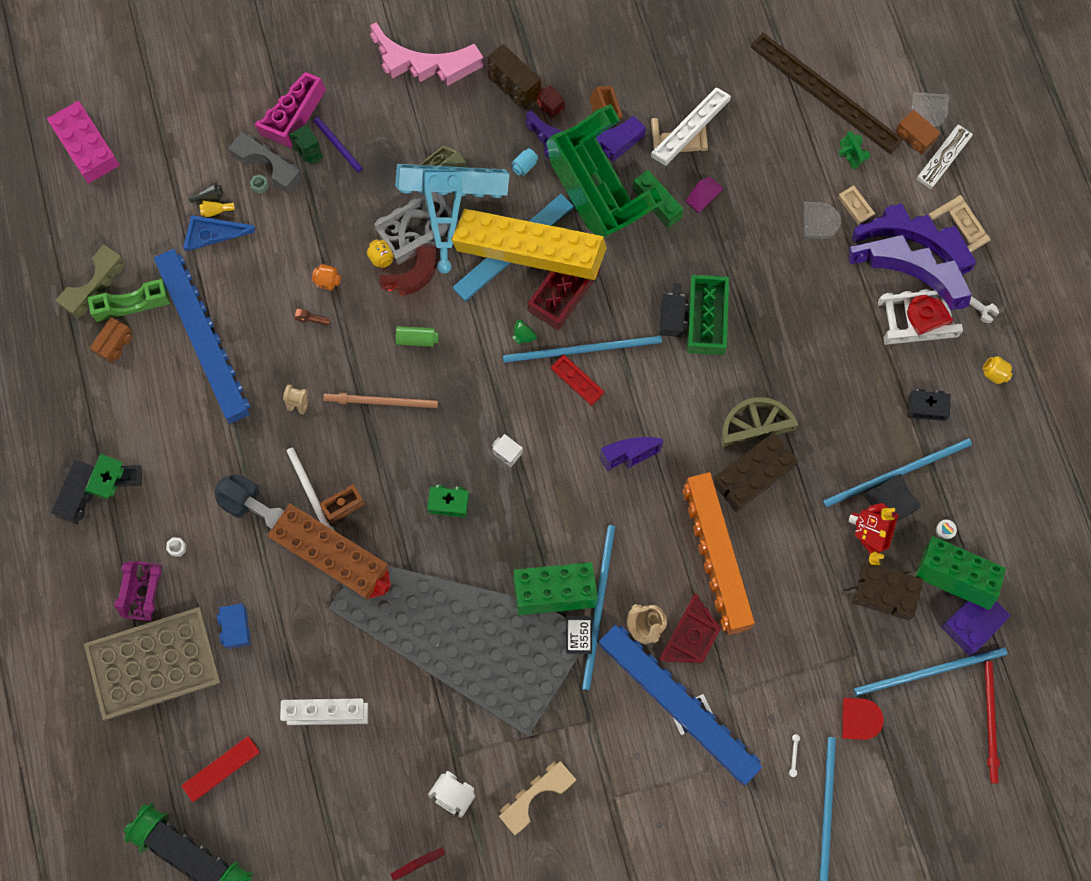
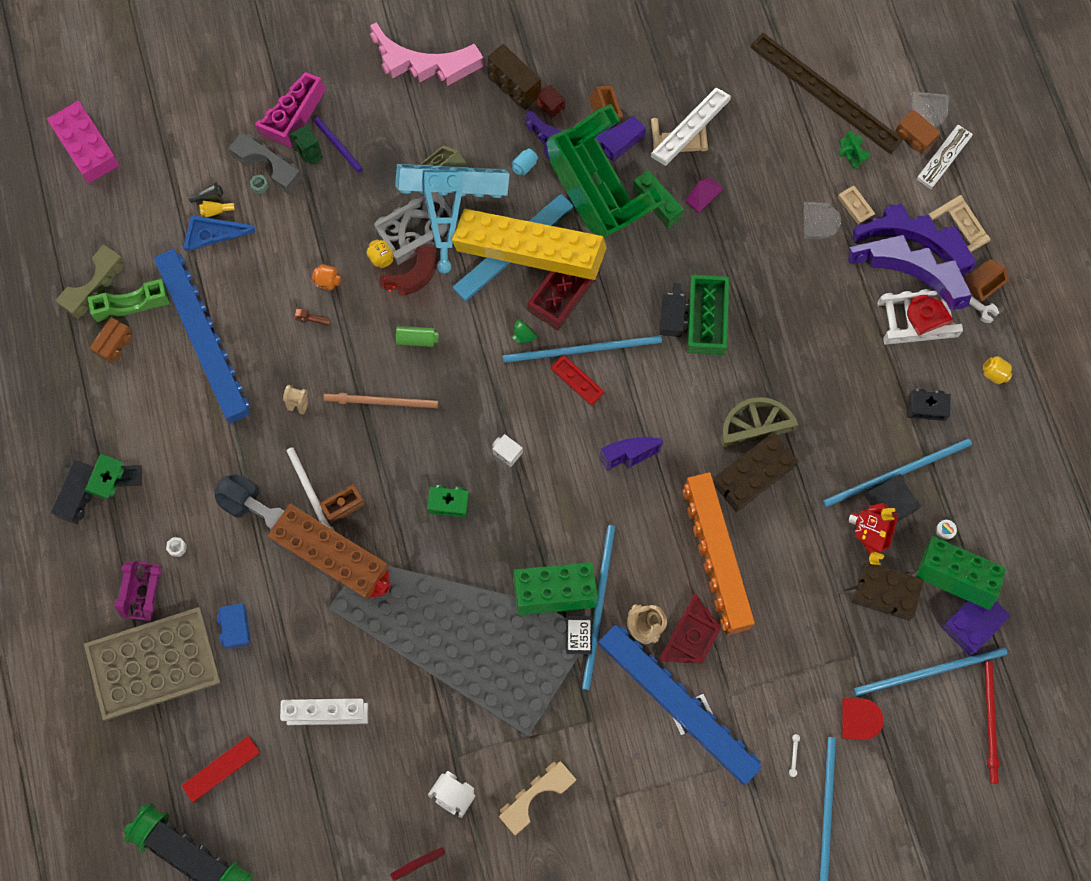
none -> dark orange brick [964,259,1009,302]

